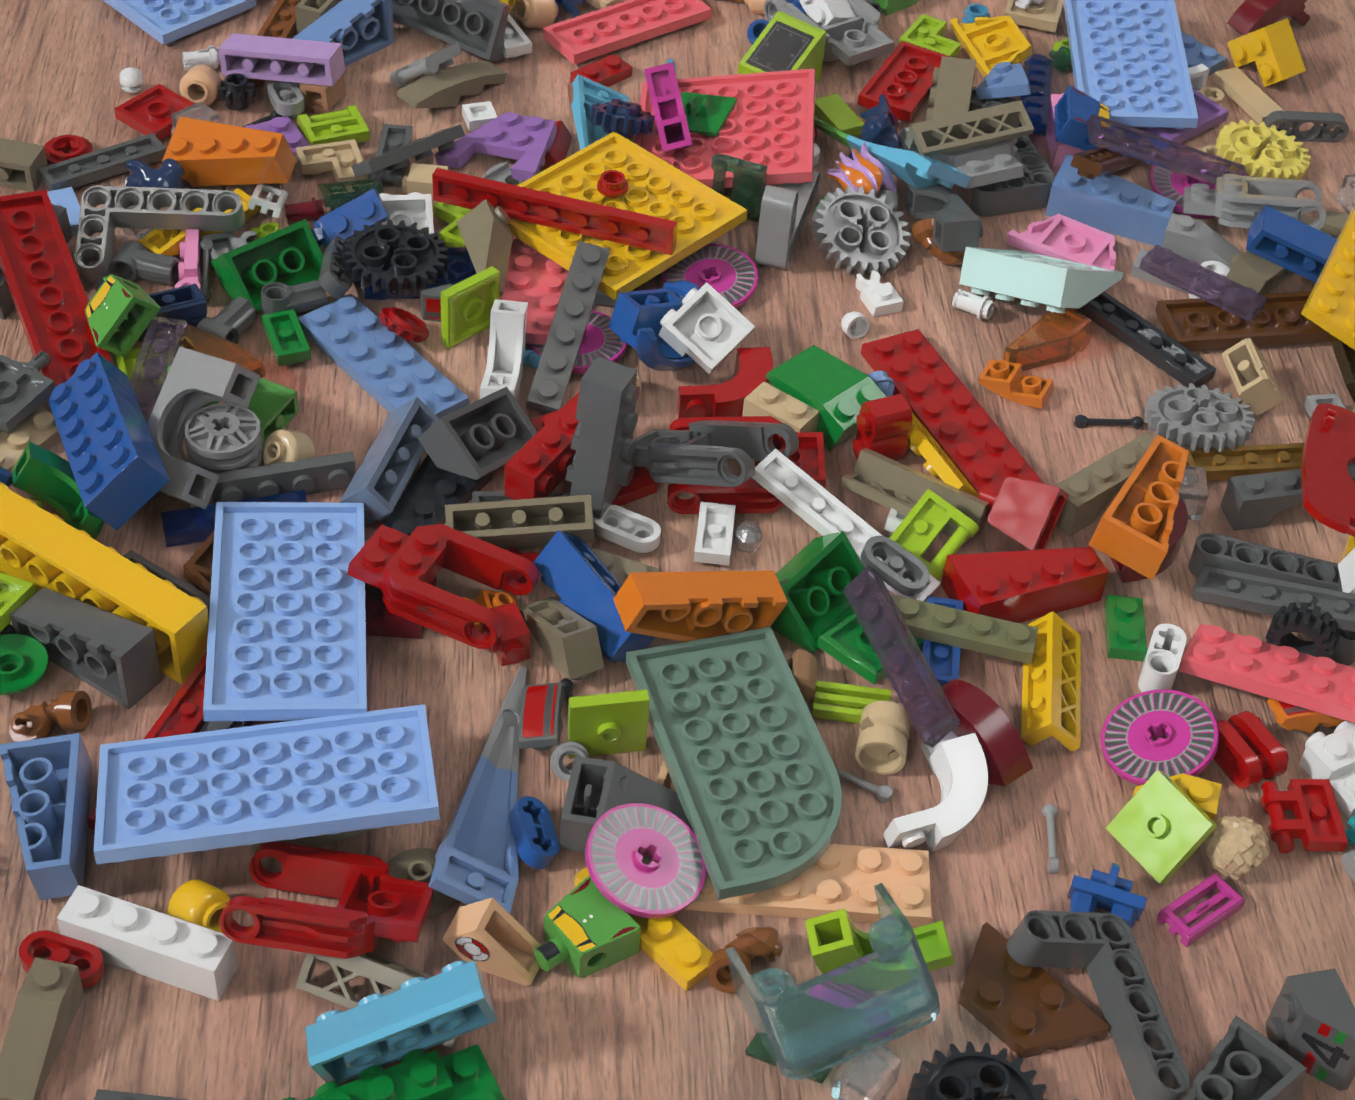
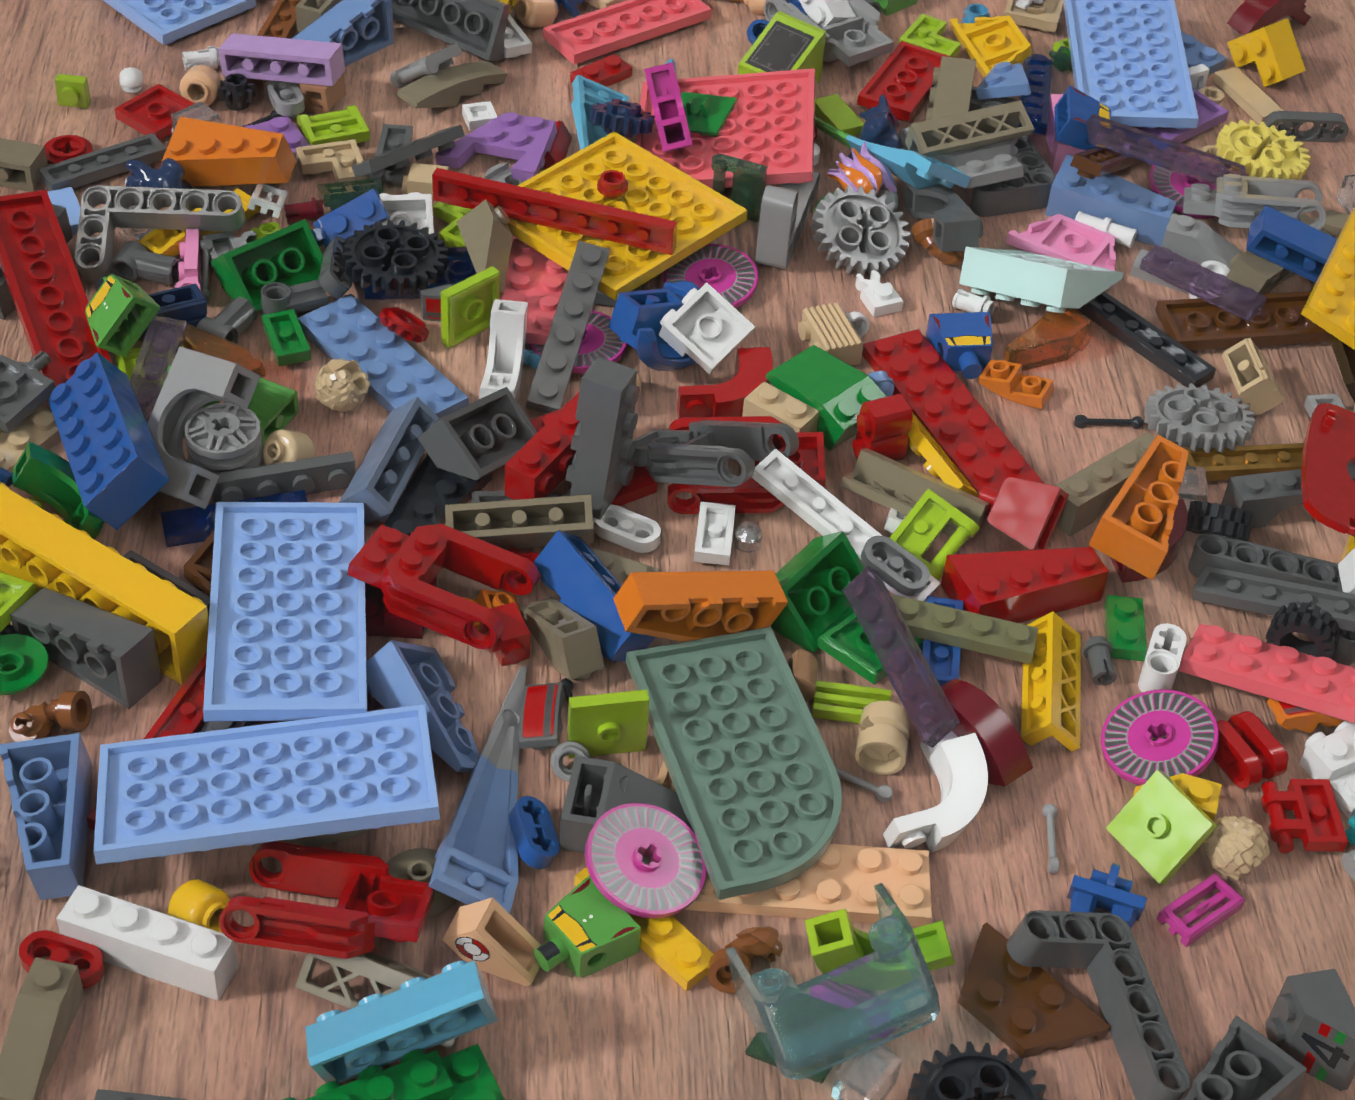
none -> lime plate [54,74,91,108]
none -> tan piece [314,358,370,412]
none -> medium blue wedge [366,640,480,773]
none -> tan brick [798,302,864,366]
none -> blue torso [925,312,993,379]
none -> white pin [1075,211,1137,248]
none -> dark grey pin [1083,636,1117,685]
none -> black tyre [1186,501,1254,542]

